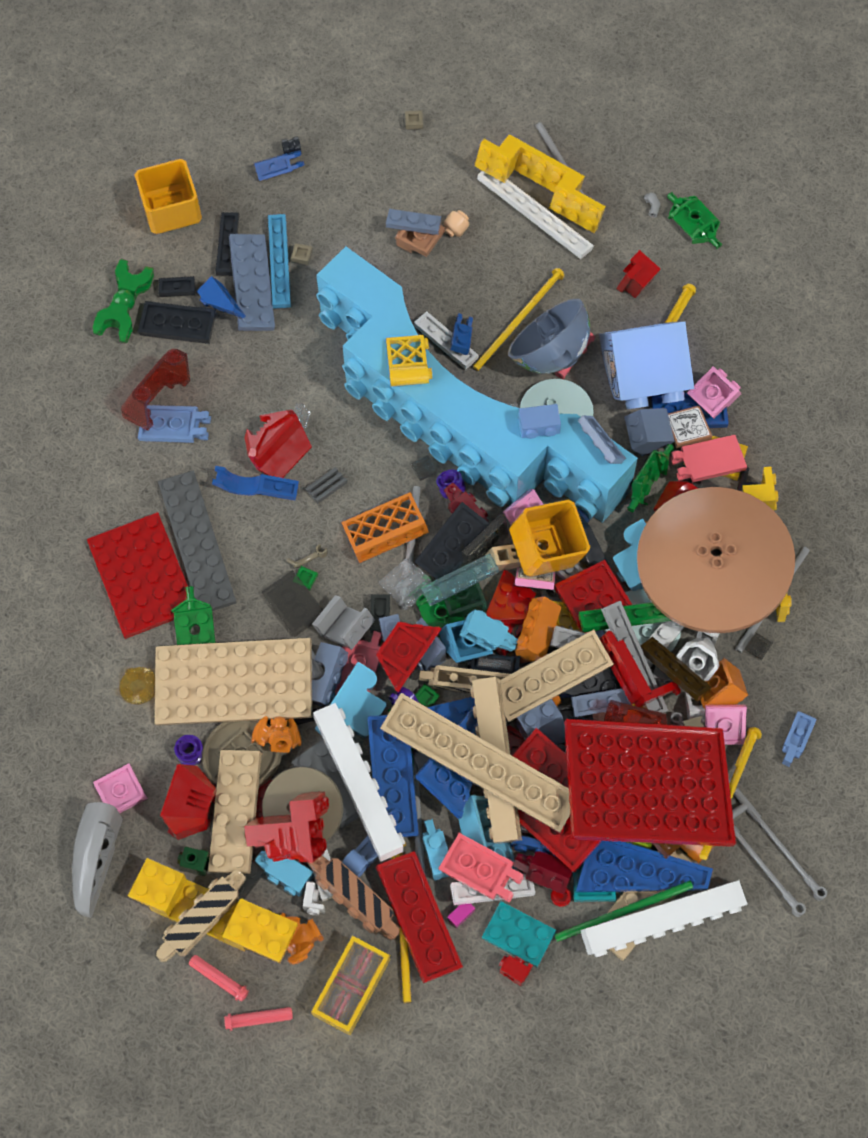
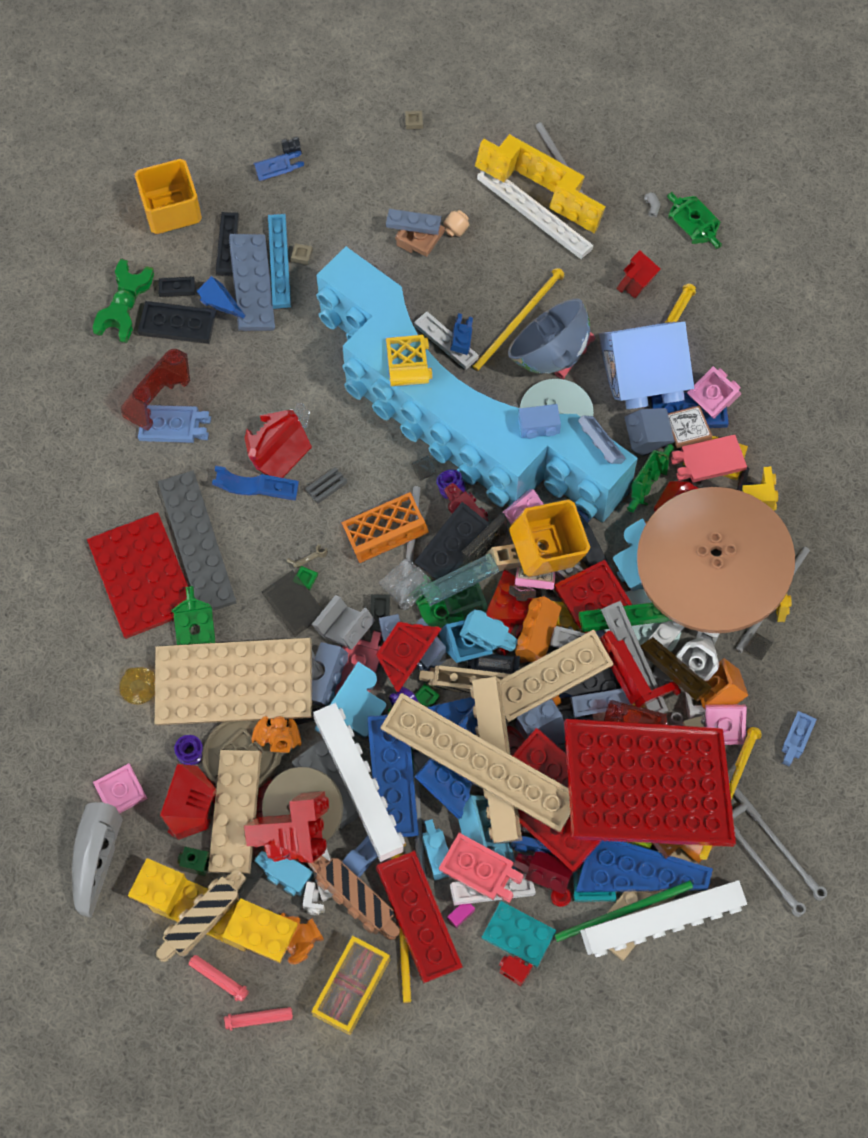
none -> clear smoke plate [509,586,536,601]

